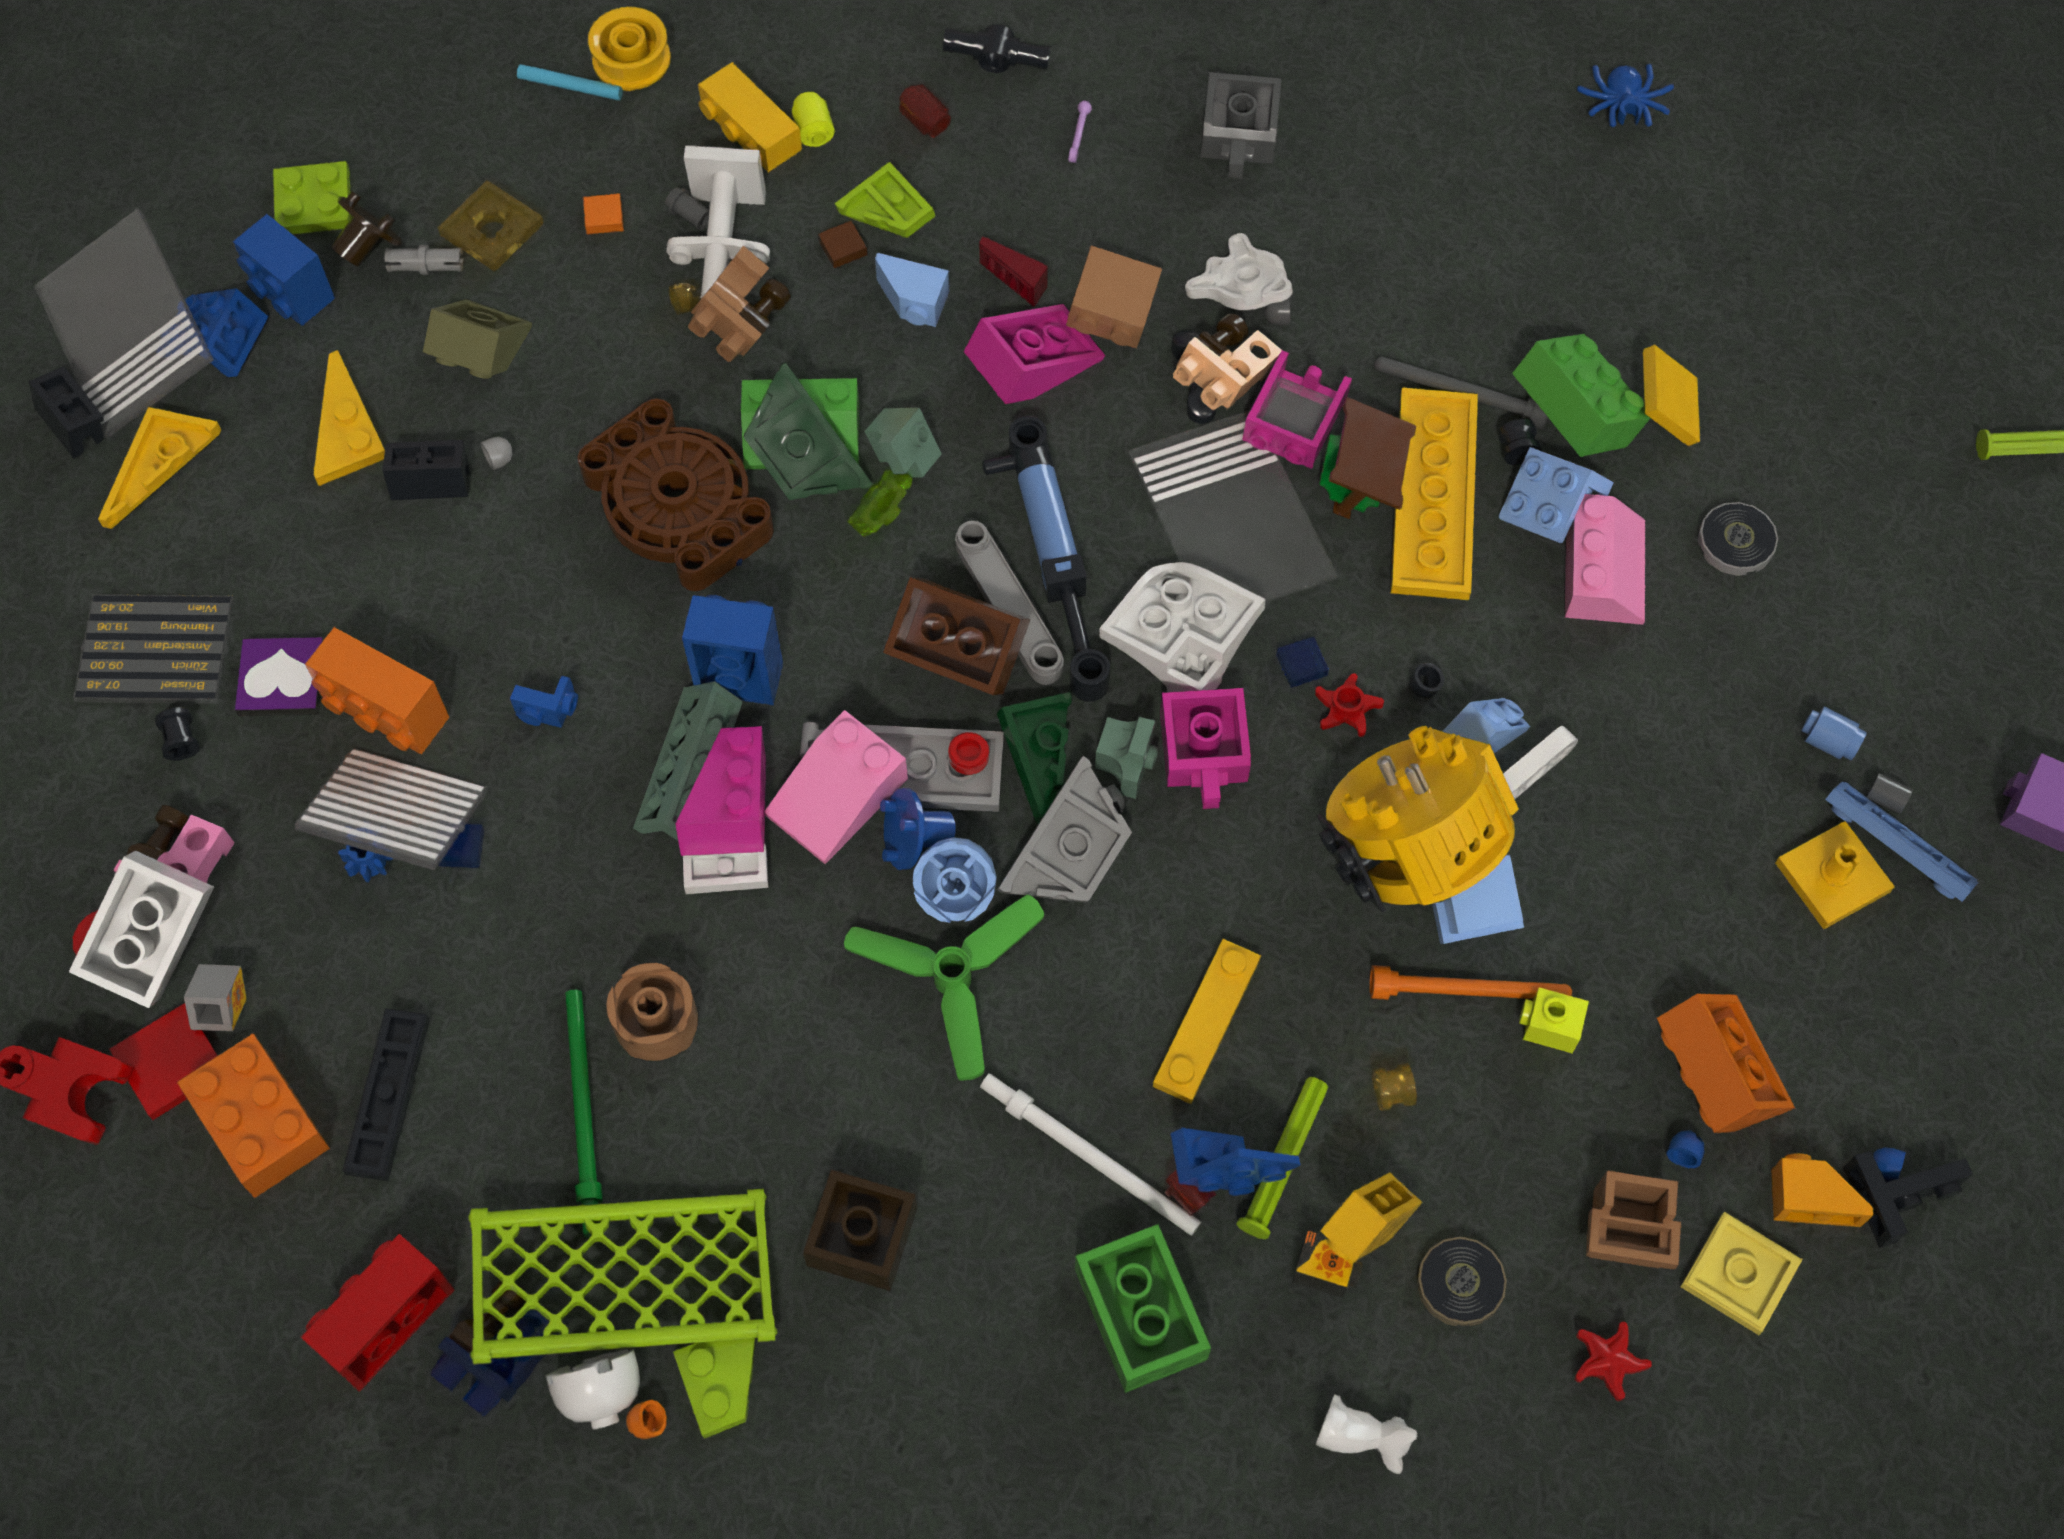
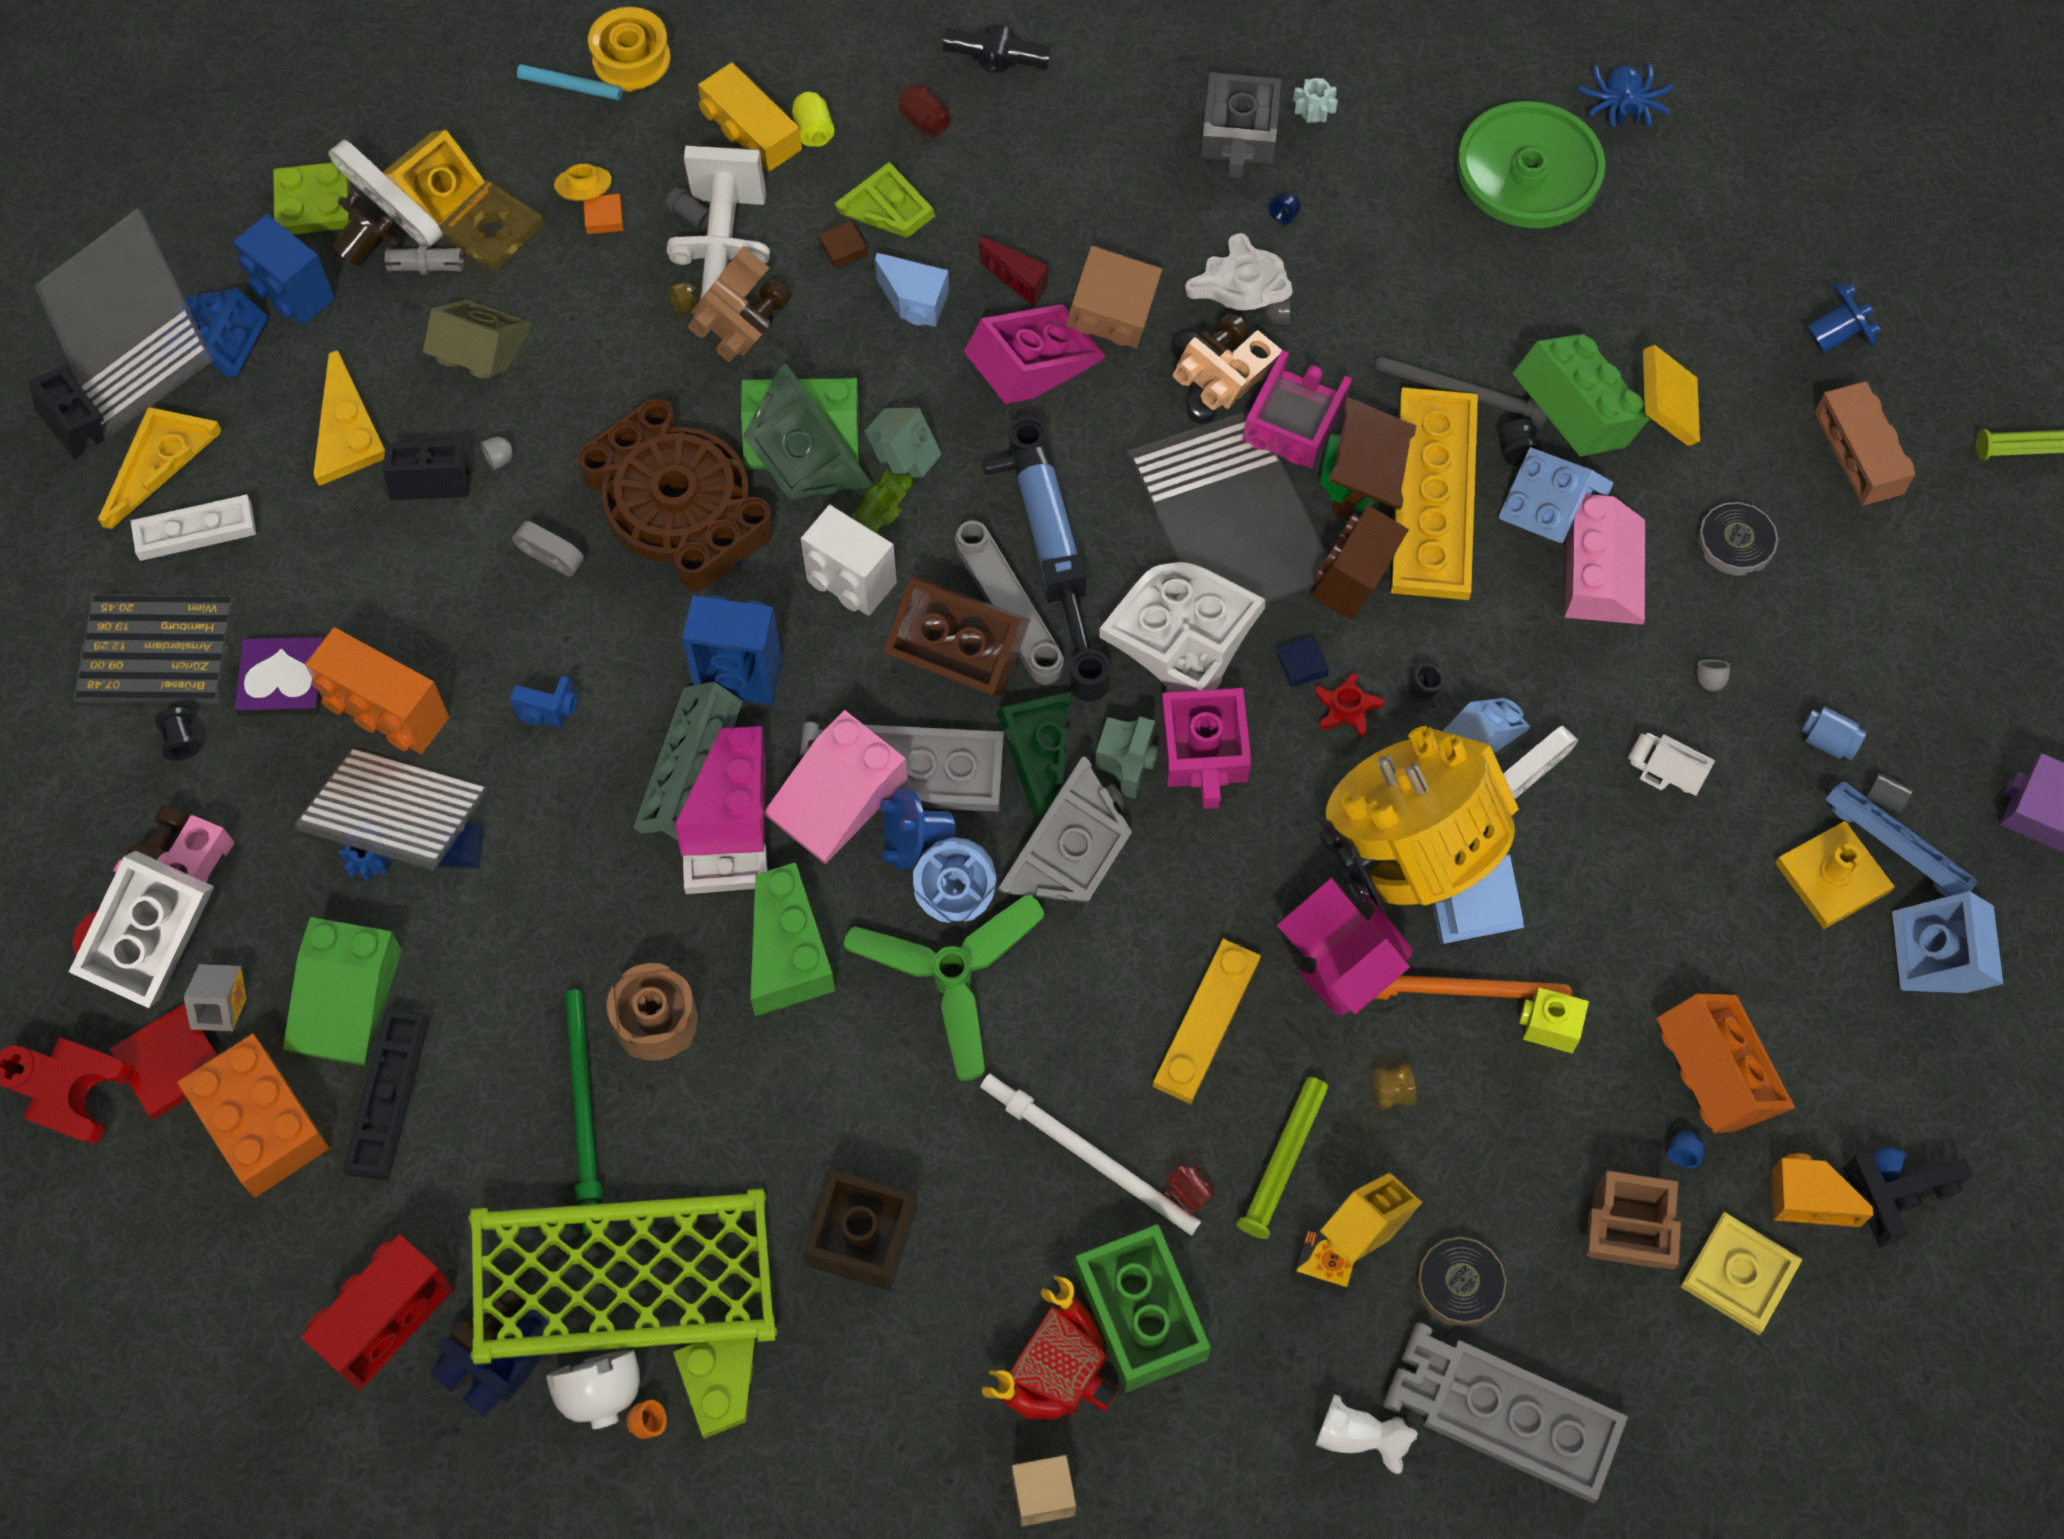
red tile [948,732,989,775] -> none
lavender hinge [1069,101,1092,163] -> none
blue bracket [1171,1128,1301,1196] -> none
red animal [1574,1322,1652,1401] -> none
none -> white plate [131,495,257,561]
none -> bright green slope [283,917,402,1066]
none -> white beam [329,140,443,248]
none -> yellow slope [382,129,491,231]
none -> light grey beam [512,521,584,576]
none -> yellow piece [554,164,612,201]
none -> bright green wedge [751,862,836,1016]
none -> white brick [801,504,897,616]
none -> red torso [982,1276,1120,1419]
none -> tan piece [1012,1455,1076,1526]
none -> clear blue hinge [1268,191,1301,225]
none -> dark pink piece [1275,878,1413,1015]
none -> light aqua gear [1293,78,1338,123]
none -> reddish brown brick [1311,505,1409,620]
none -> light grey hinge [1383,1323,1628,1504]
none -> bright green dish [1457,101,1605,228]
none -> white piece [1628,733,1715,796]
none -> light grey hinge [1697,659,1731,691]
none -> blue piece [1806,282,1881,353]
none -> nougat brick [1815,381,1915,506]
none -> light blue slope [1892,891,2003,993]

